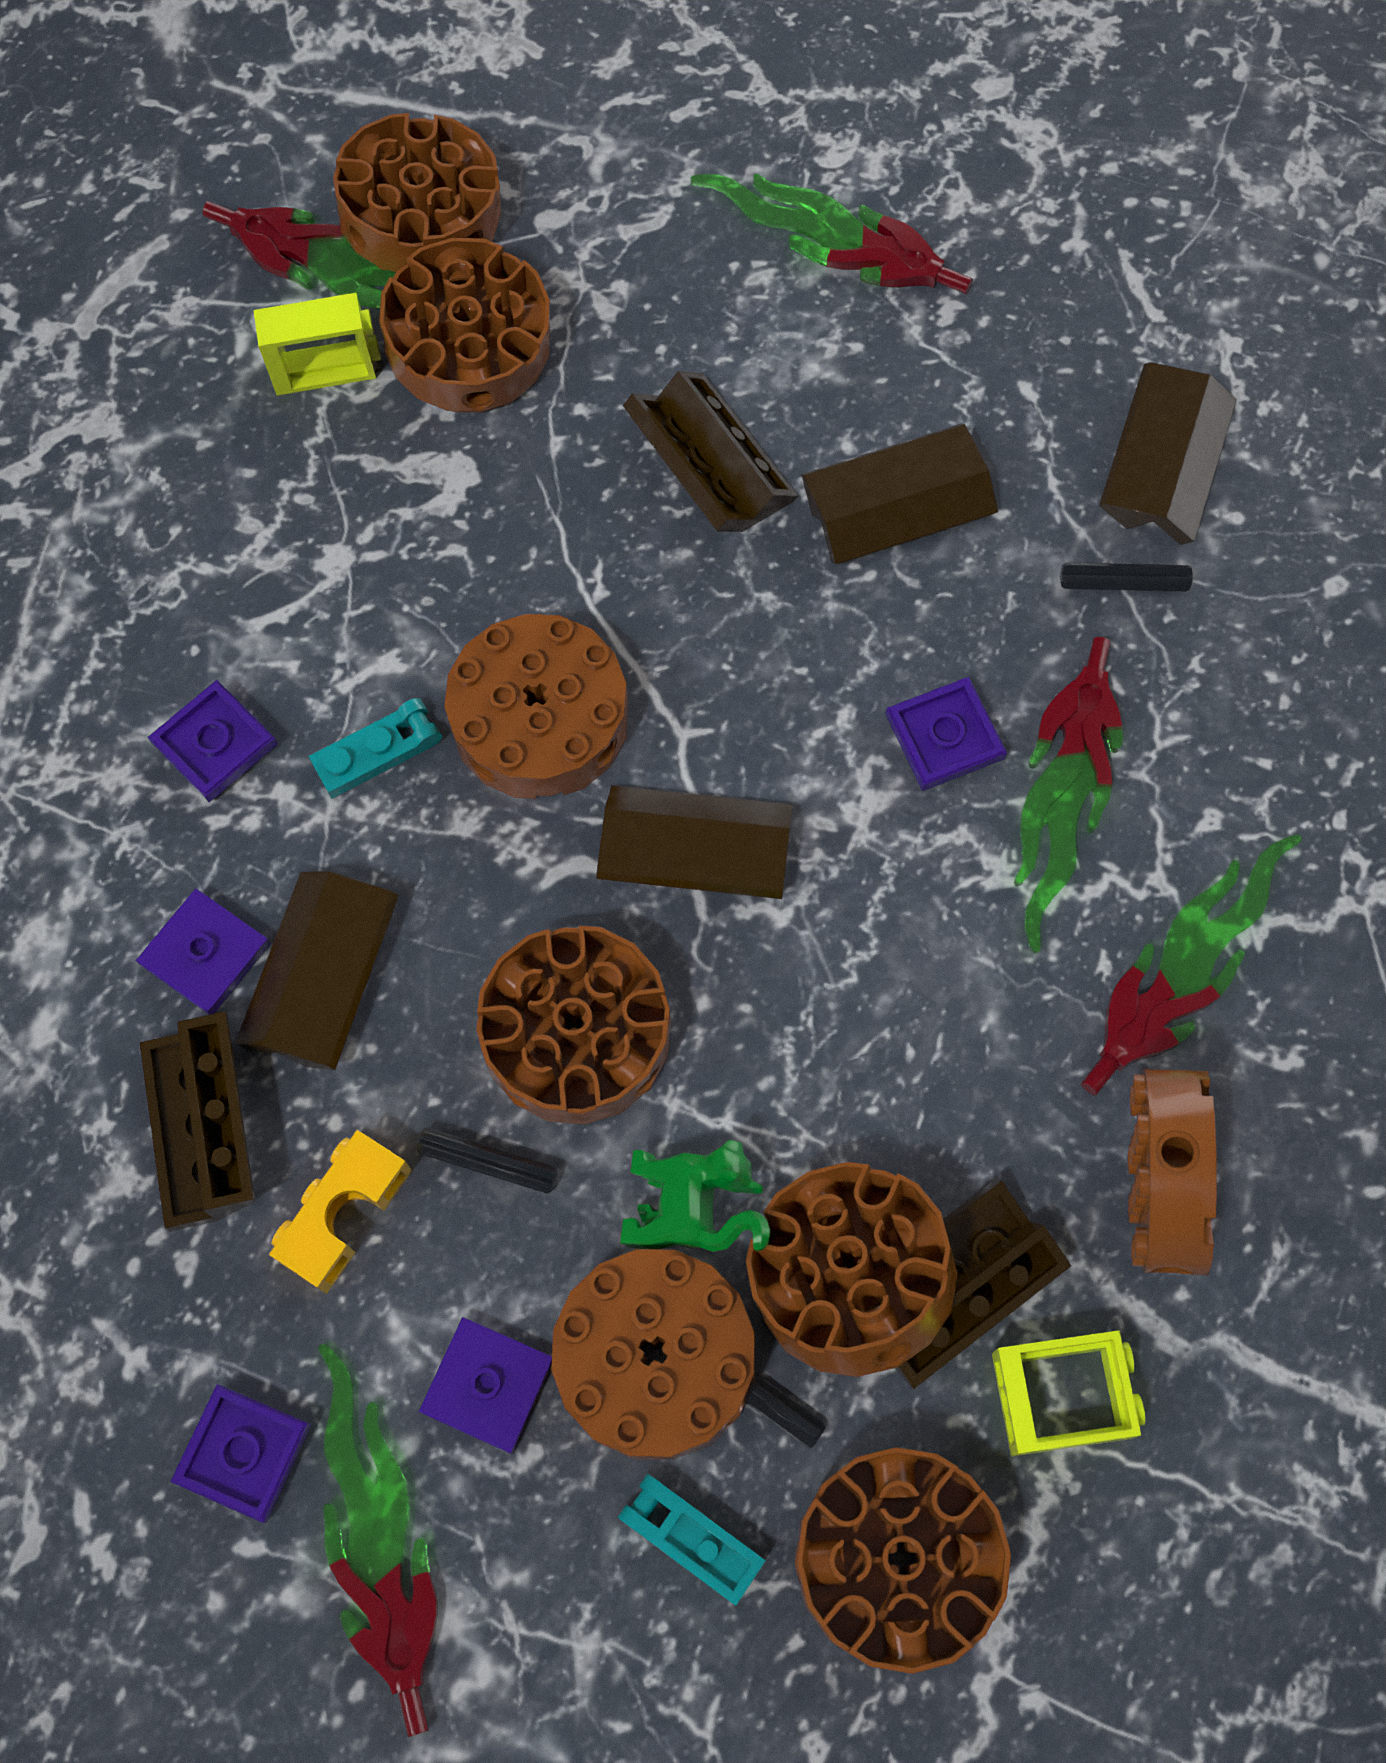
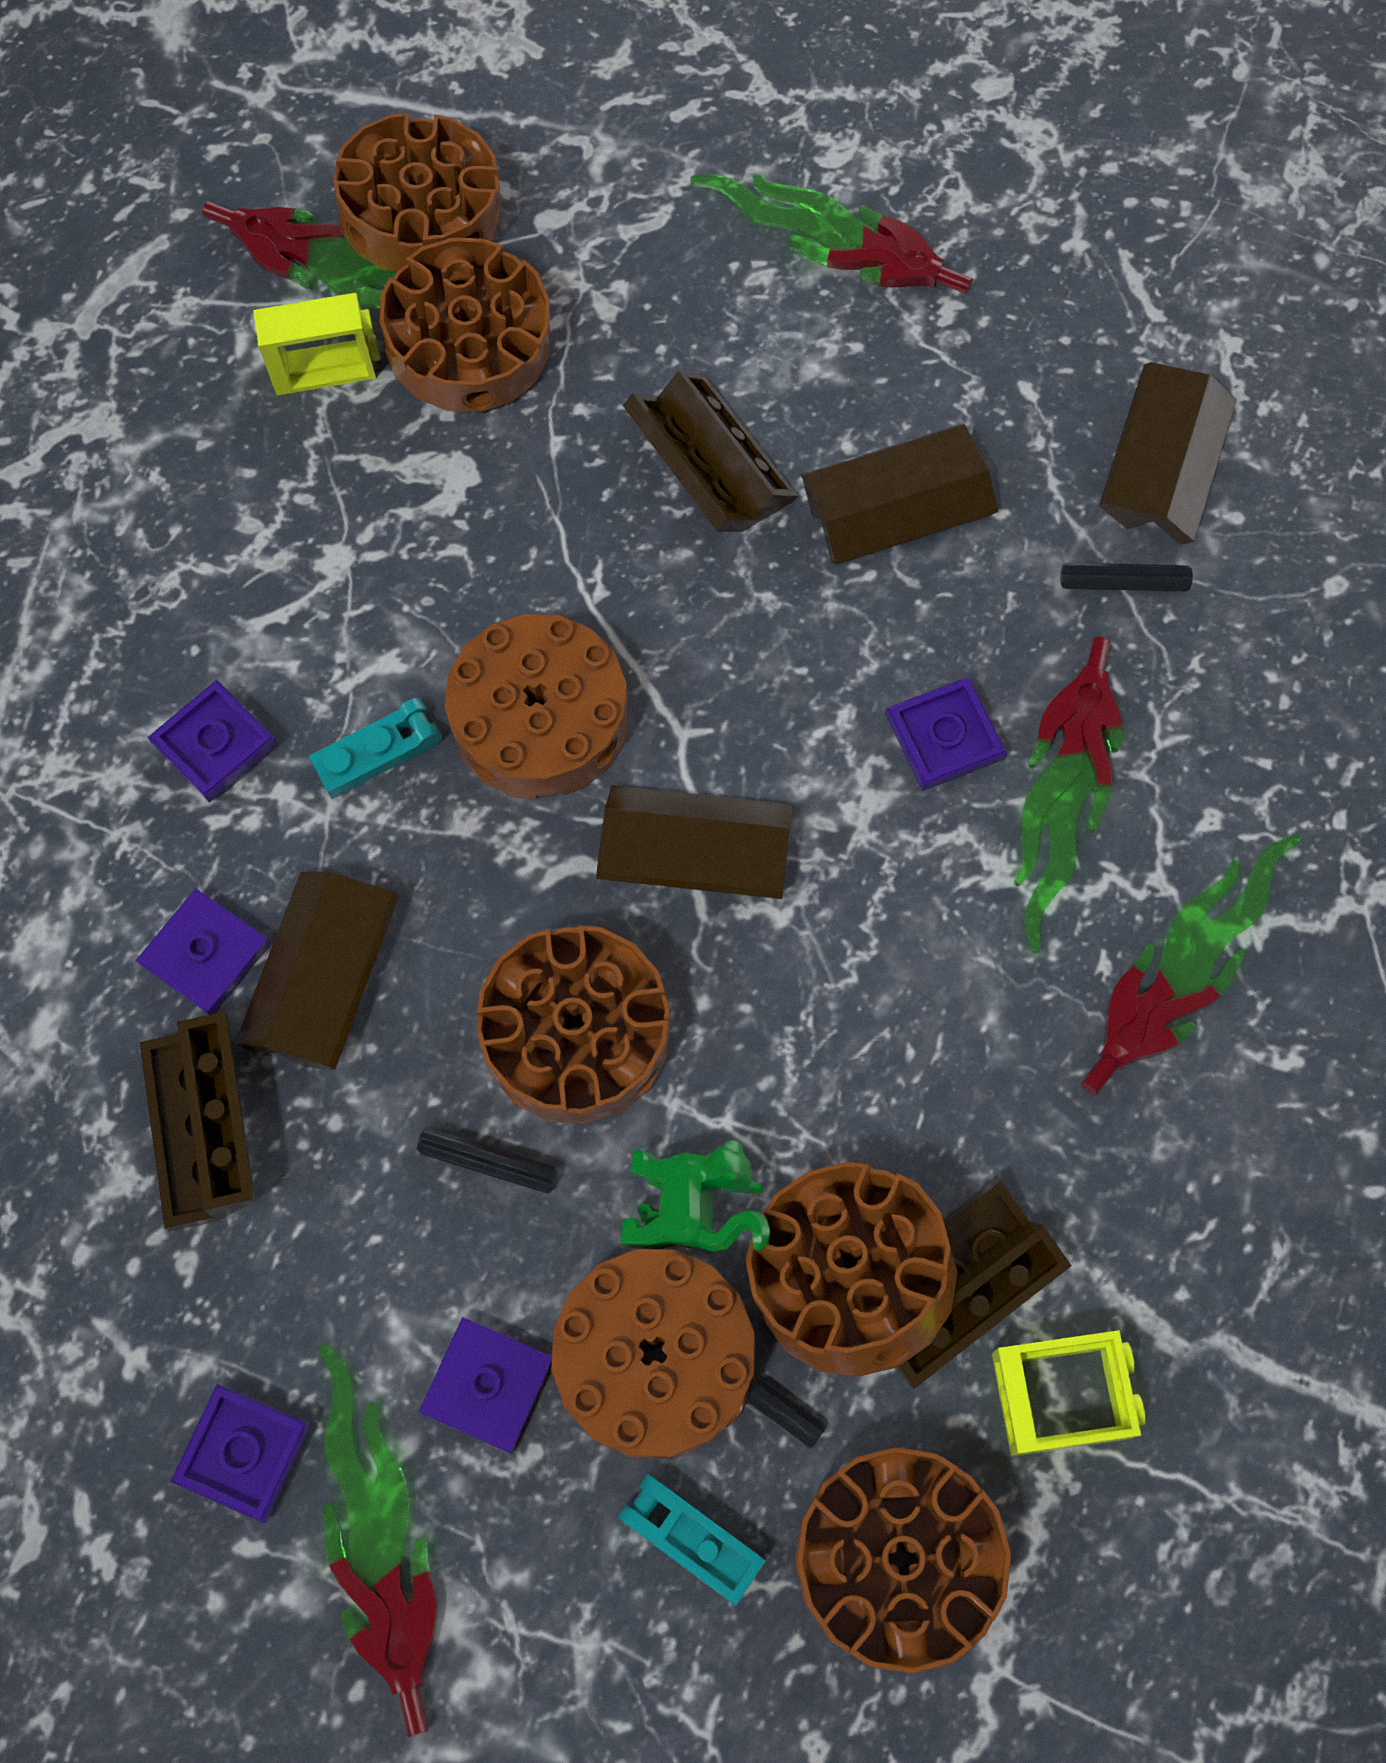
yellow arch [269,1130,412,1294] -> none
dark orange brick [1127,1069,1217,1276] -> none

